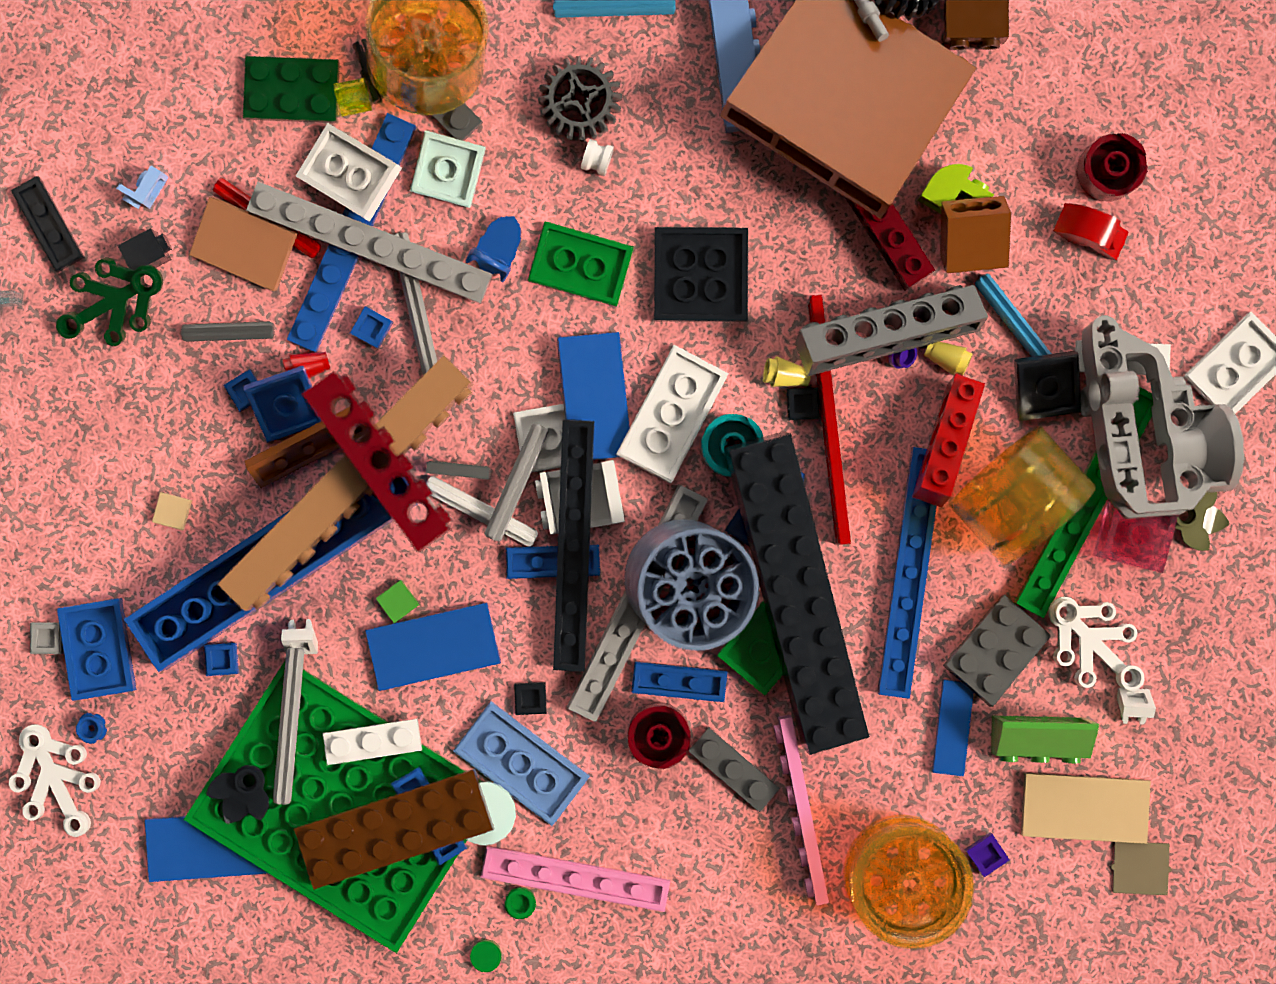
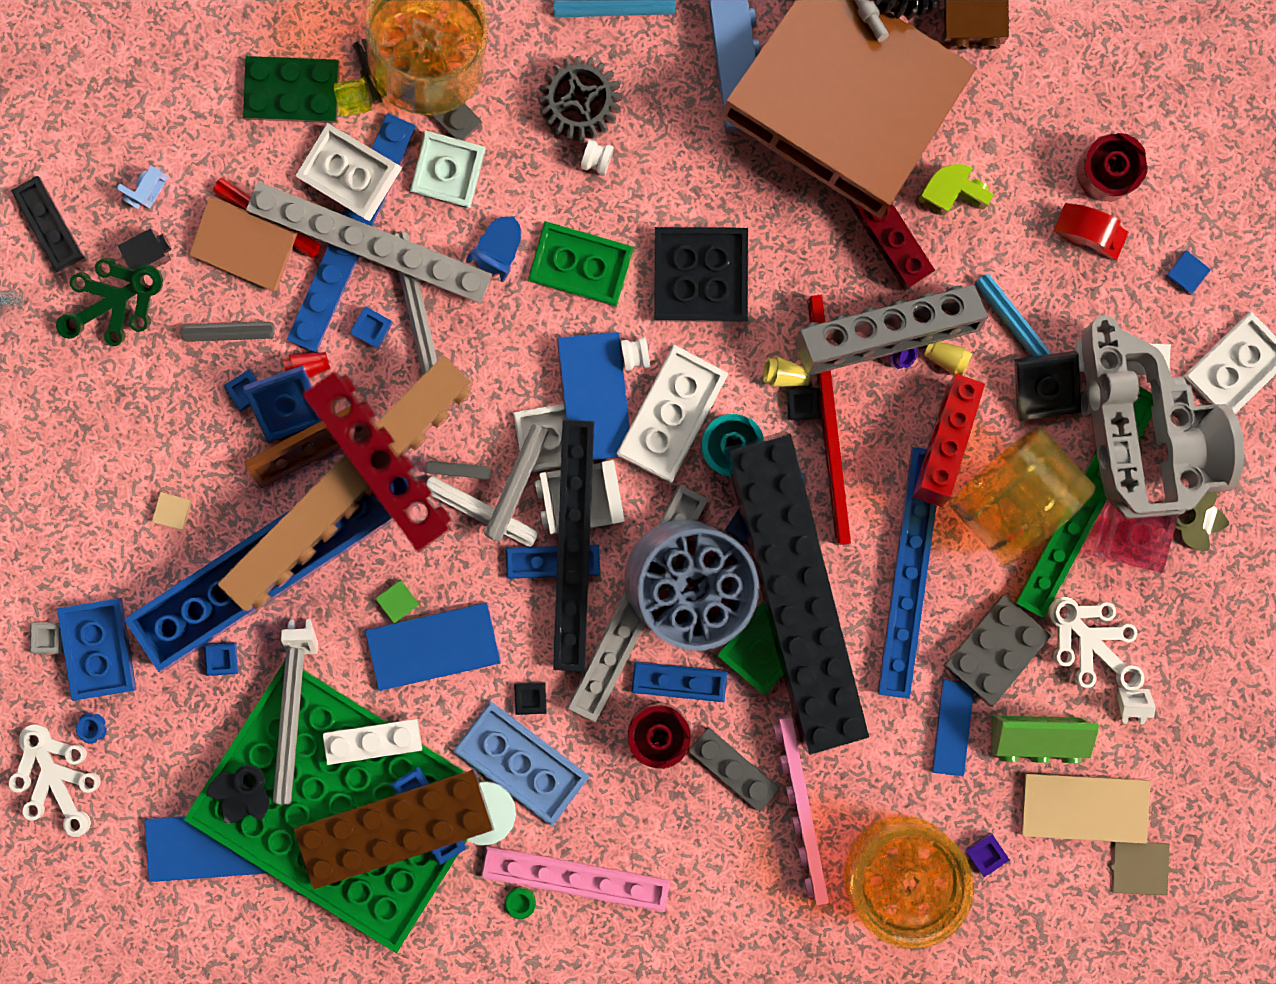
green tile [470,939,502,972] -> none
dark orange piece [940,196,1012,273] -> none
none -> white wheel [621,337,650,371]
none -> blue tile [1166,250,1211,295]

